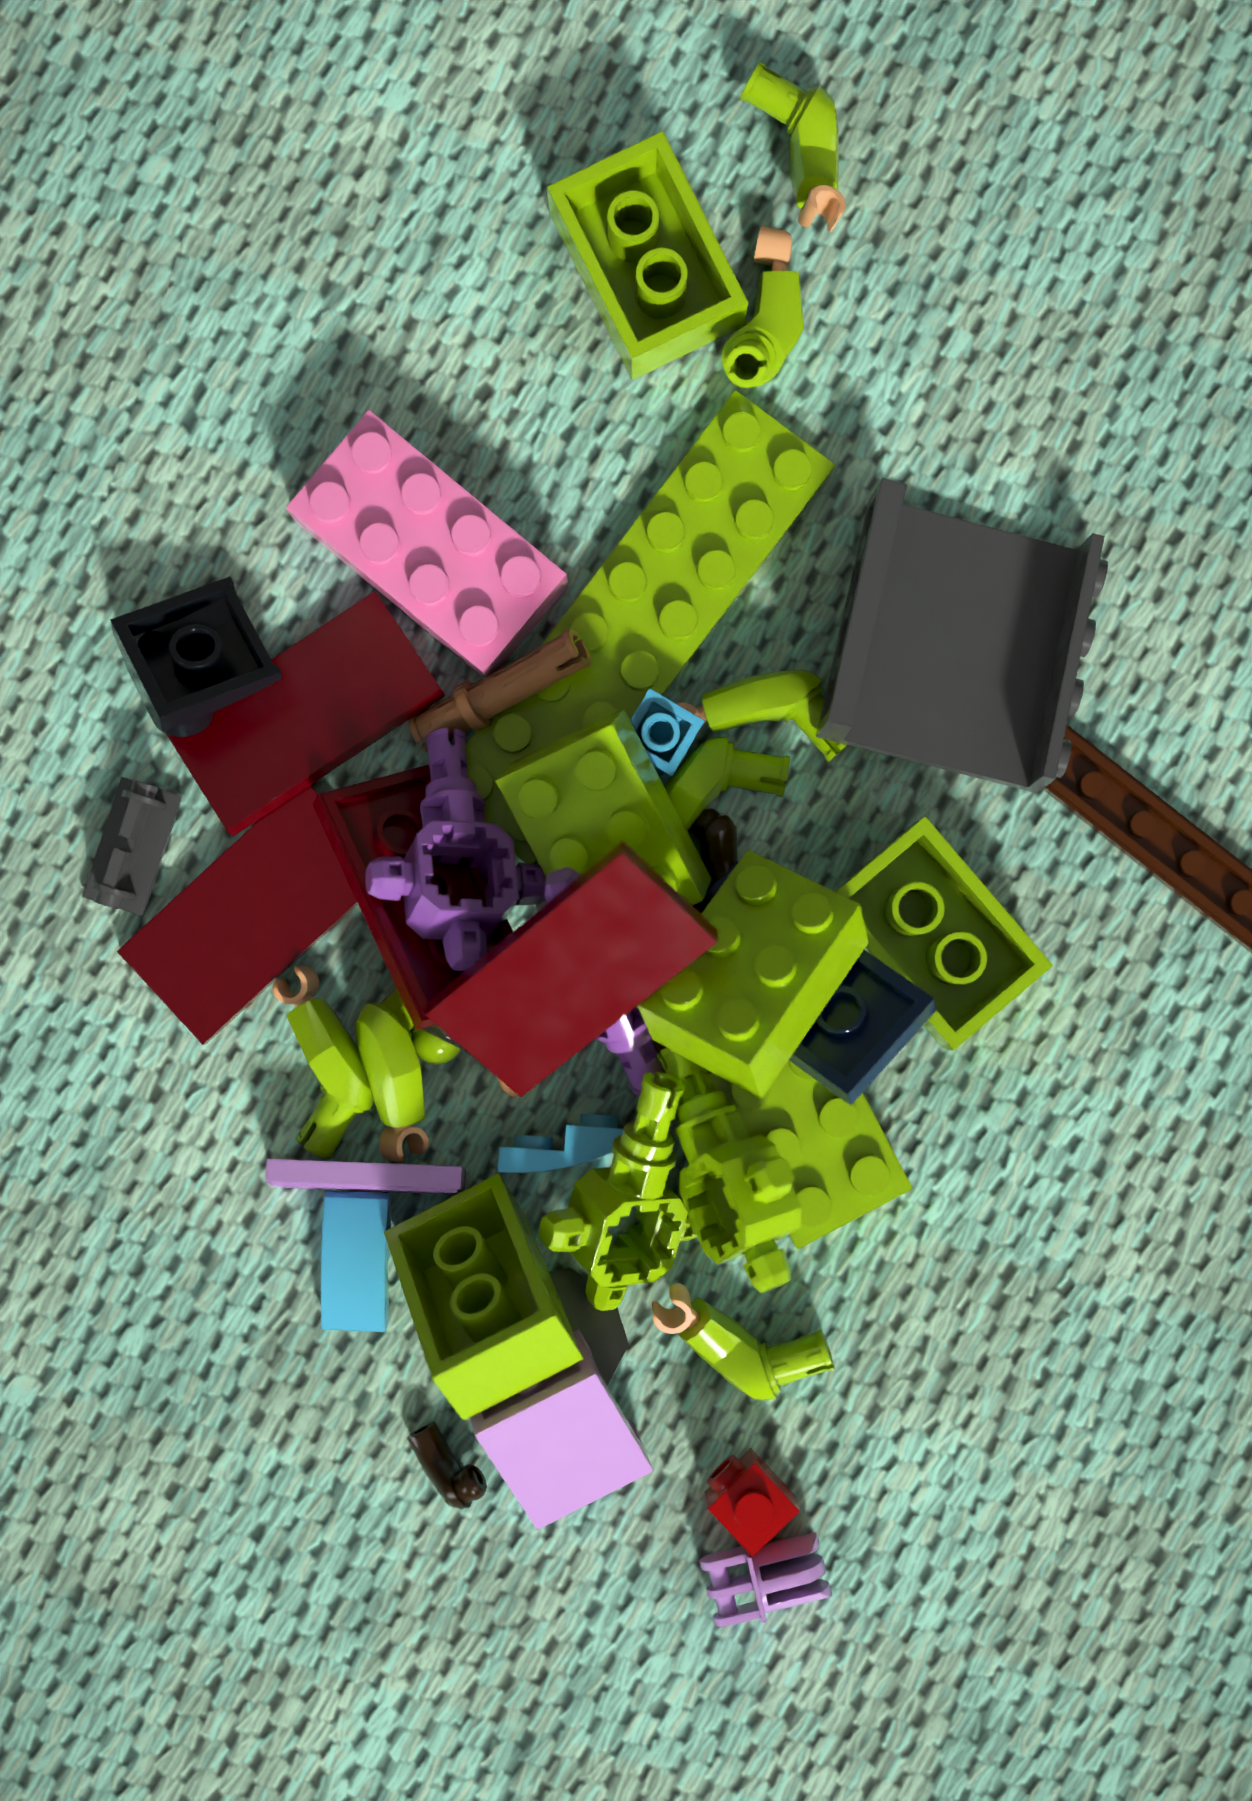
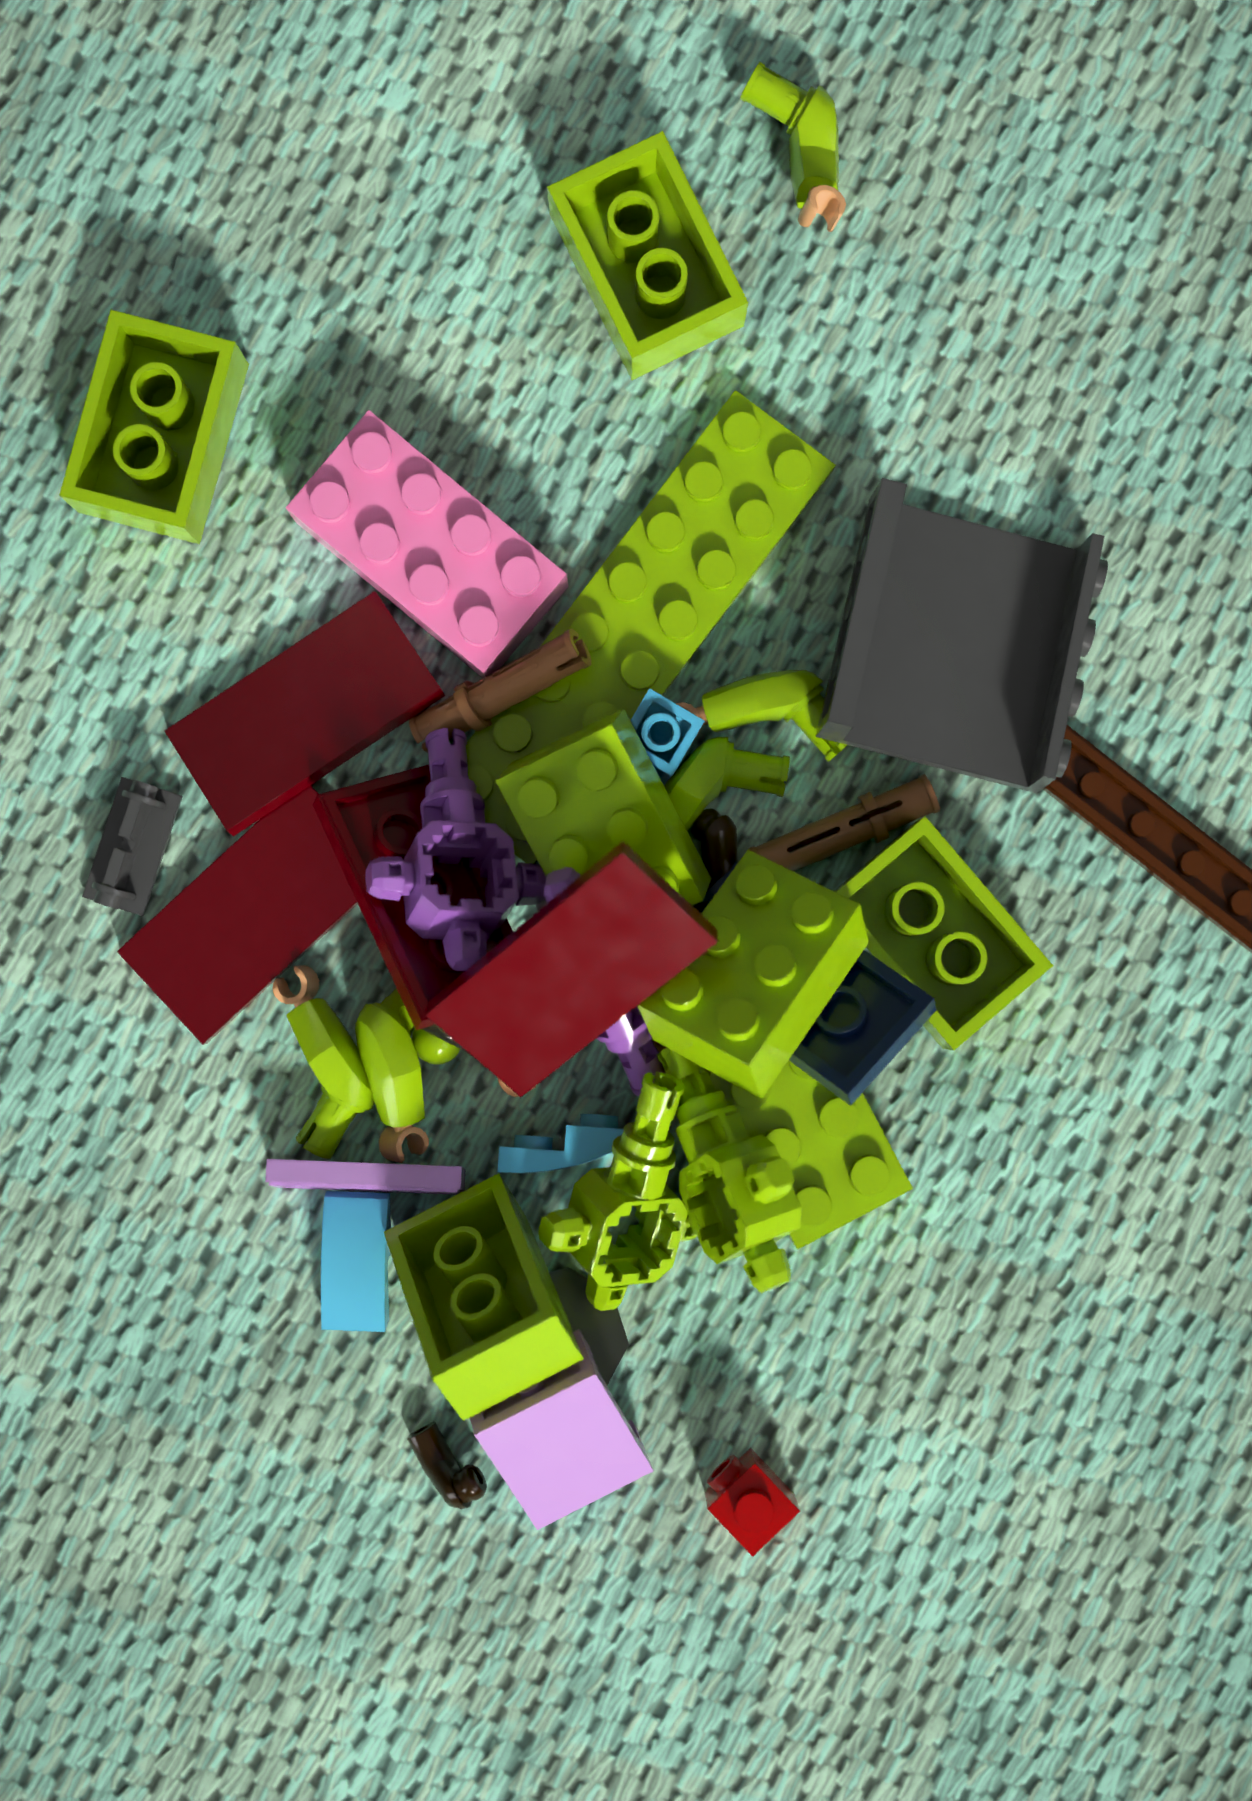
black slope [110,576,282,737] -> none
lime arm [652,1283,835,1400] -> none
lavender arm [699,1532,832,1627] -> none
lime arm [722,226,804,388] -> none
none -> lime brick [59,309,249,544]
none -> medium nougat pin [749,774,940,872]

